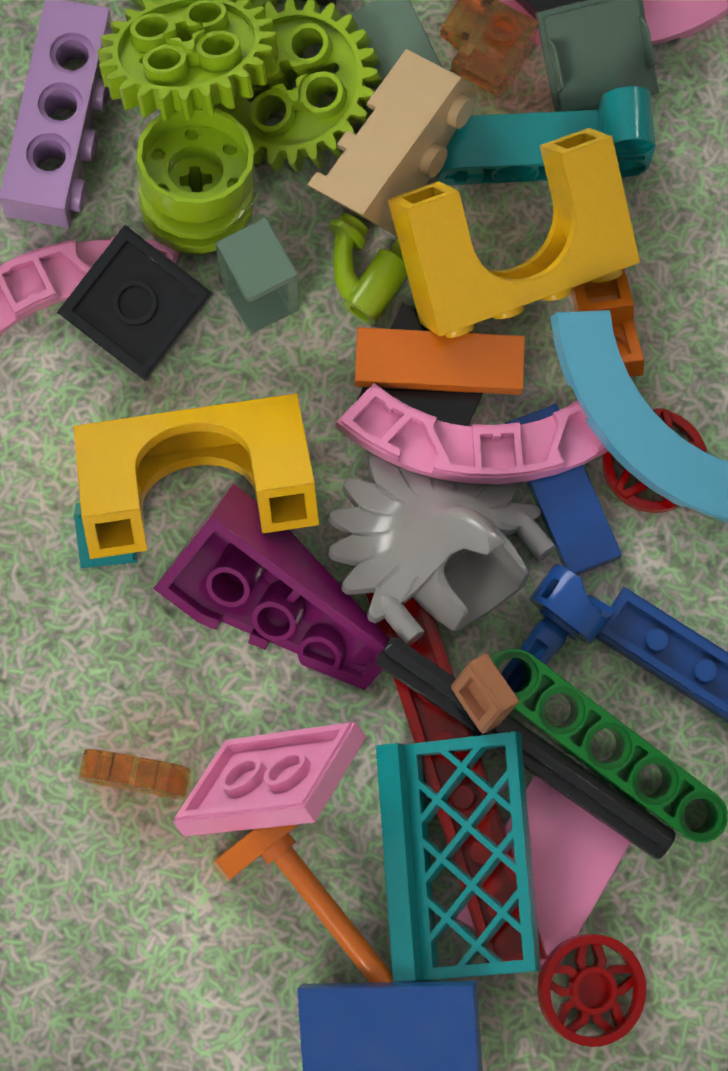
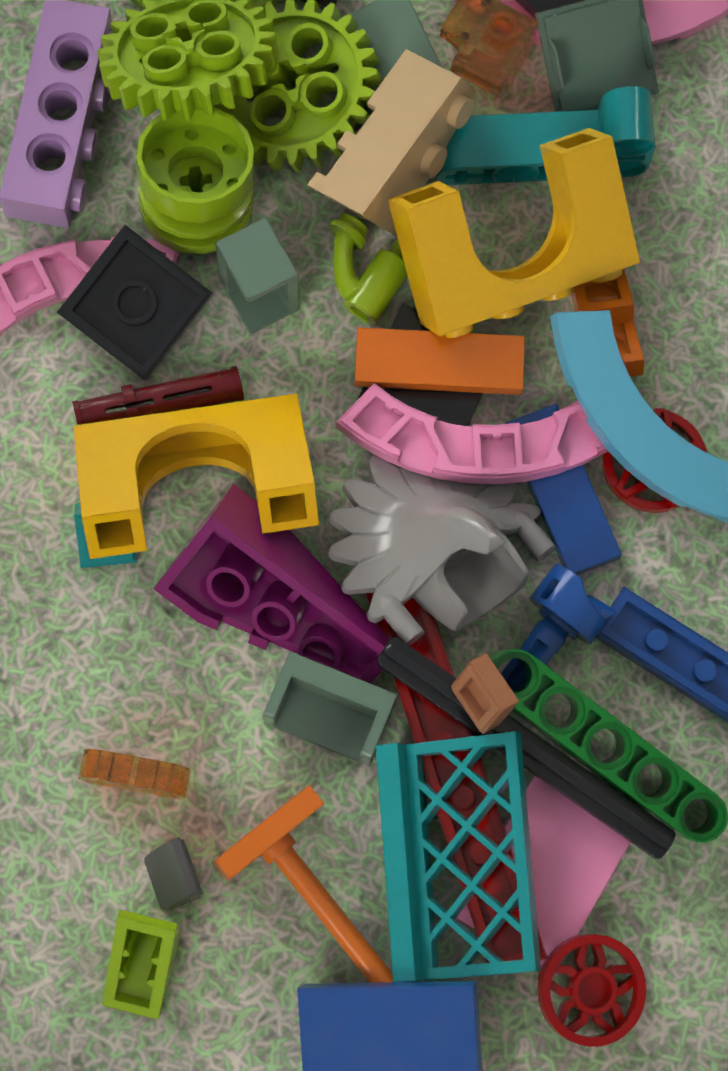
bright pink tile [173,722,366,837] -> none
none -> dark red pin [72,366,244,425]
none -> lime slope [102,909,182,1020]
none -> dark grey slope [144,837,203,911]
none -> sand green panel [263,651,397,767]

